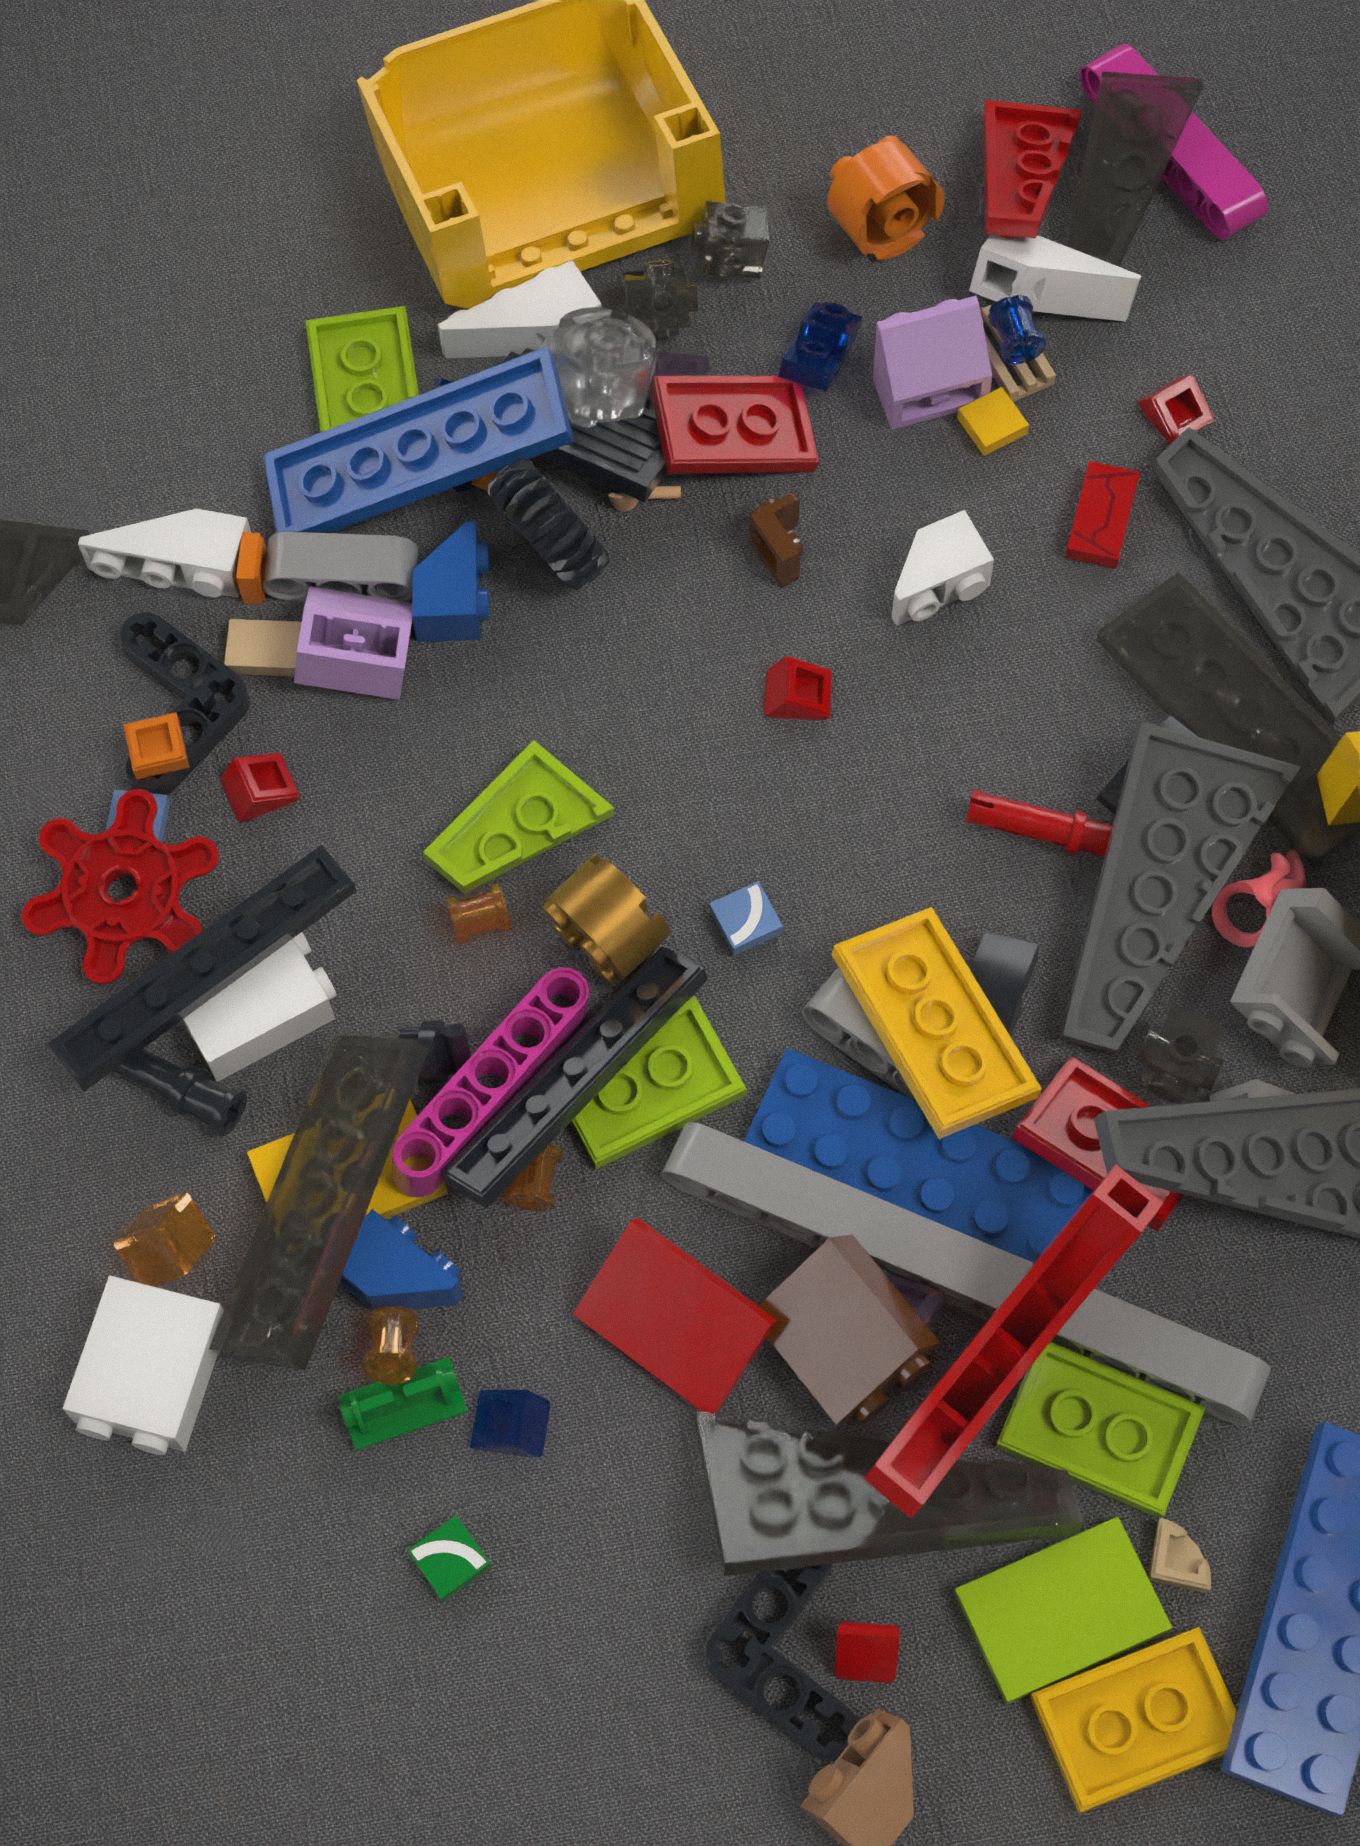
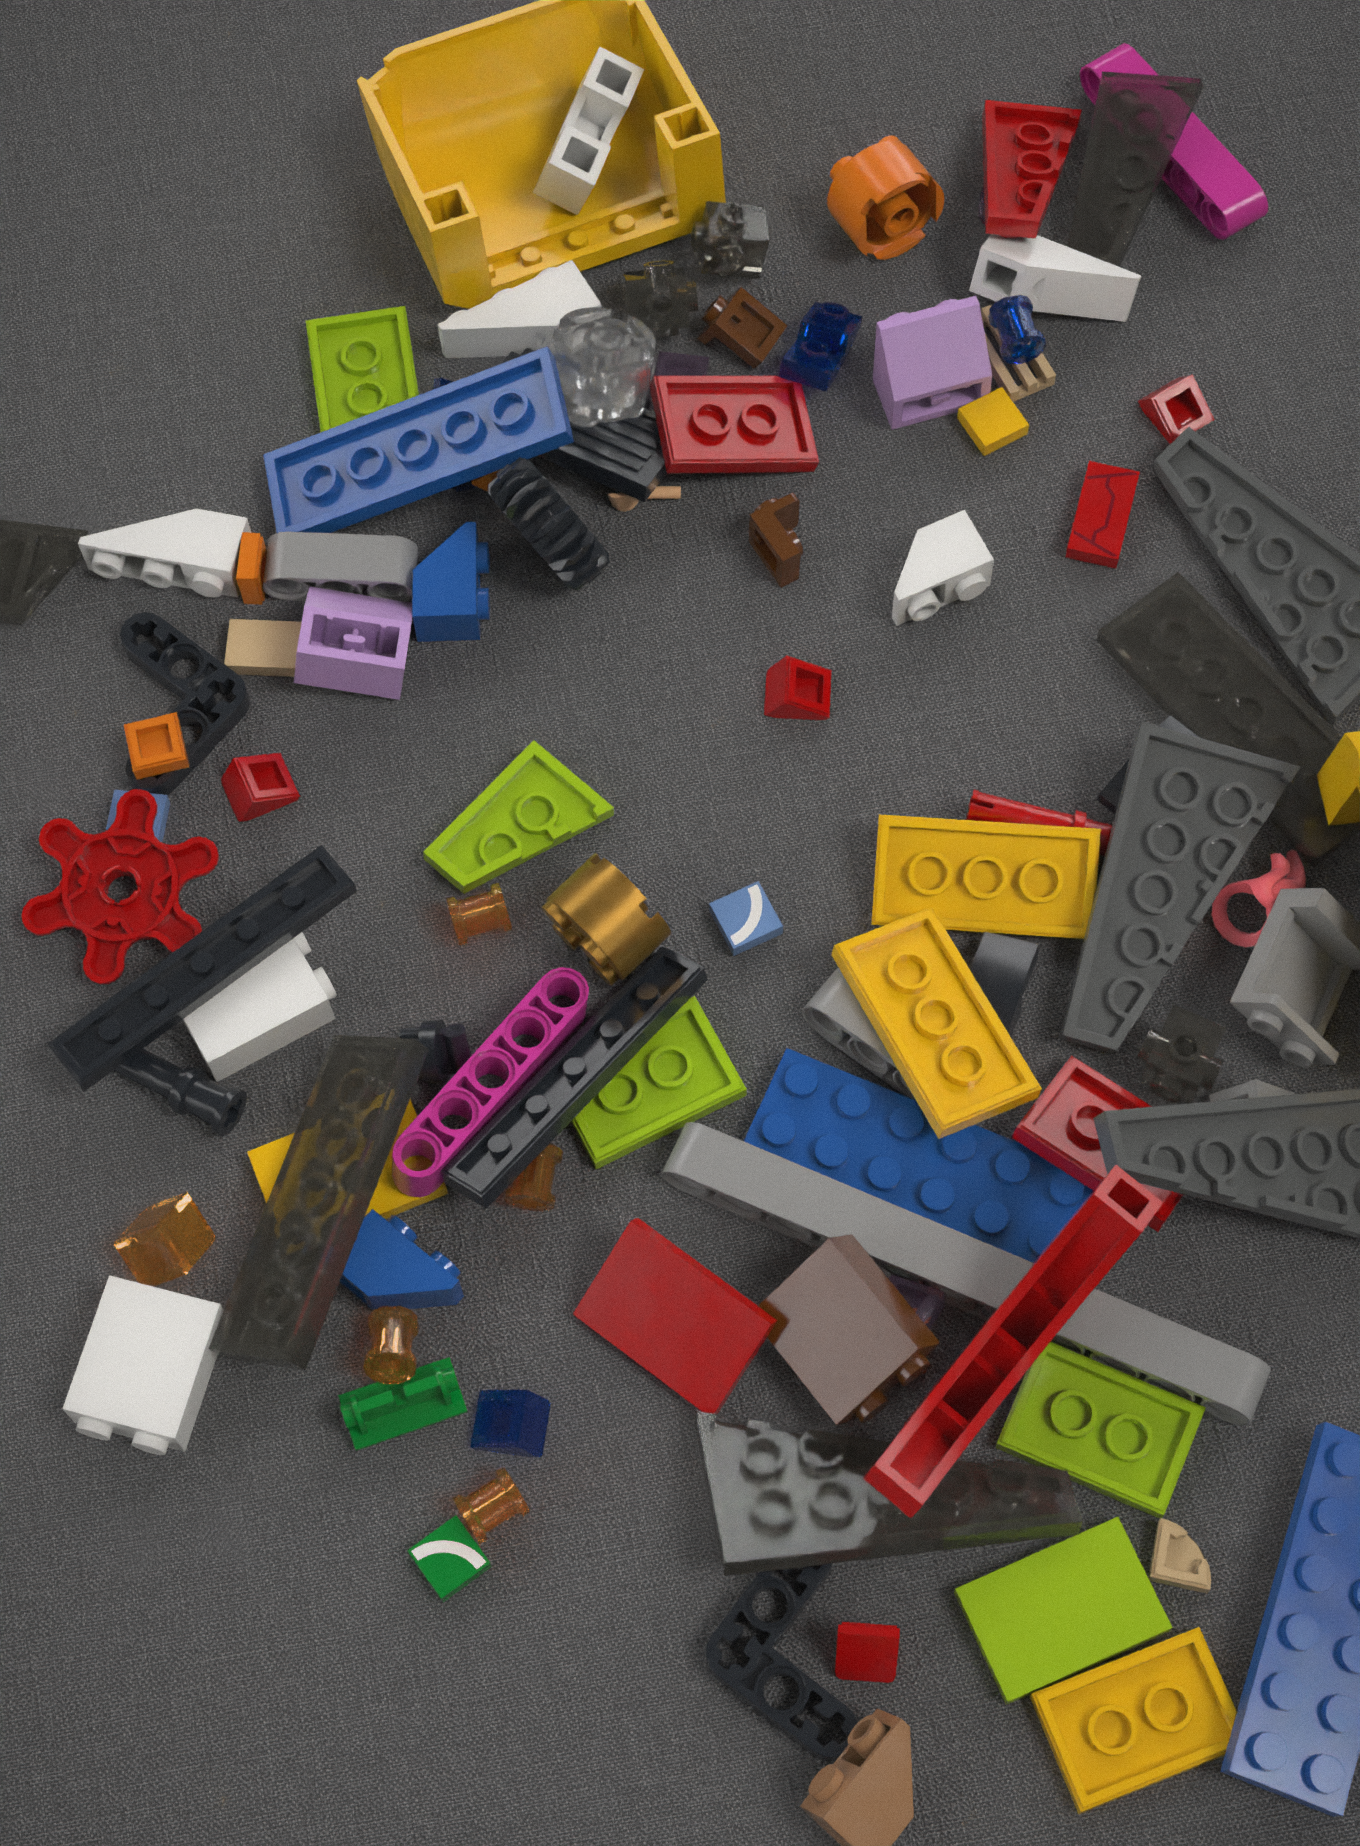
none -> clear orange bush [452,1466,530,1545]
none -> white arch [533,47,644,215]
none -> reddish brown bracket [697,287,787,369]
none -> yellow tile [871,814,1101,939]

